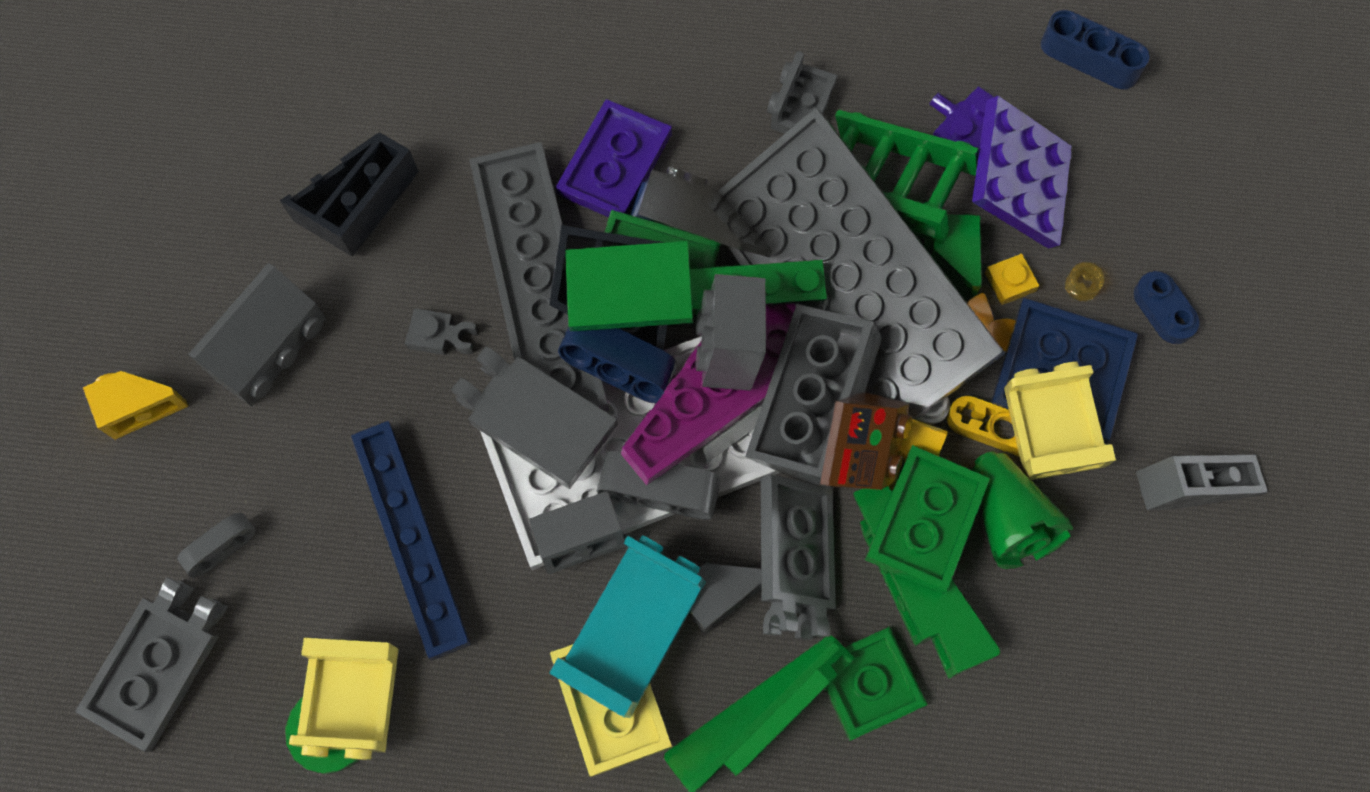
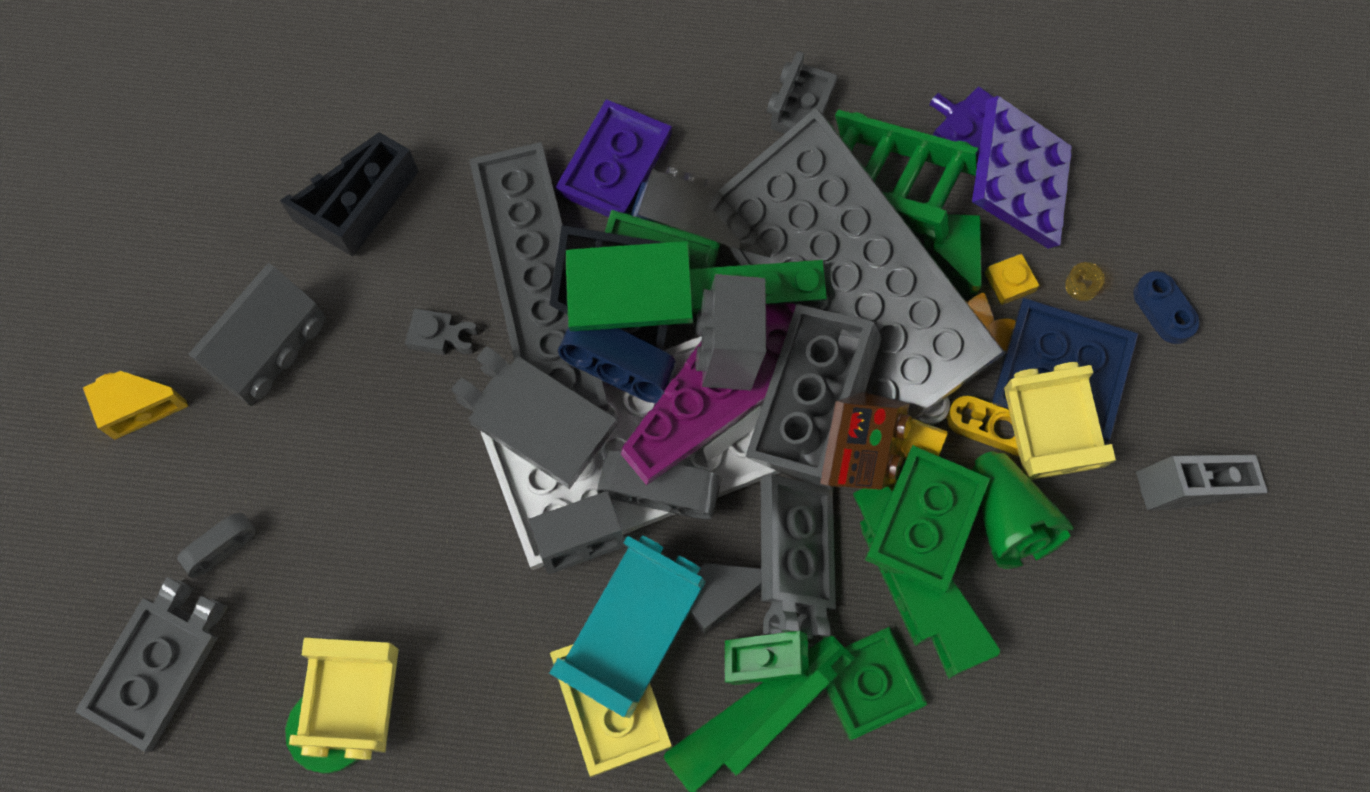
dark blue plate [351,421,471,661] -> none
dark blue beam [1040,10,1150,90] -> none
none -> plate [725,631,809,685]

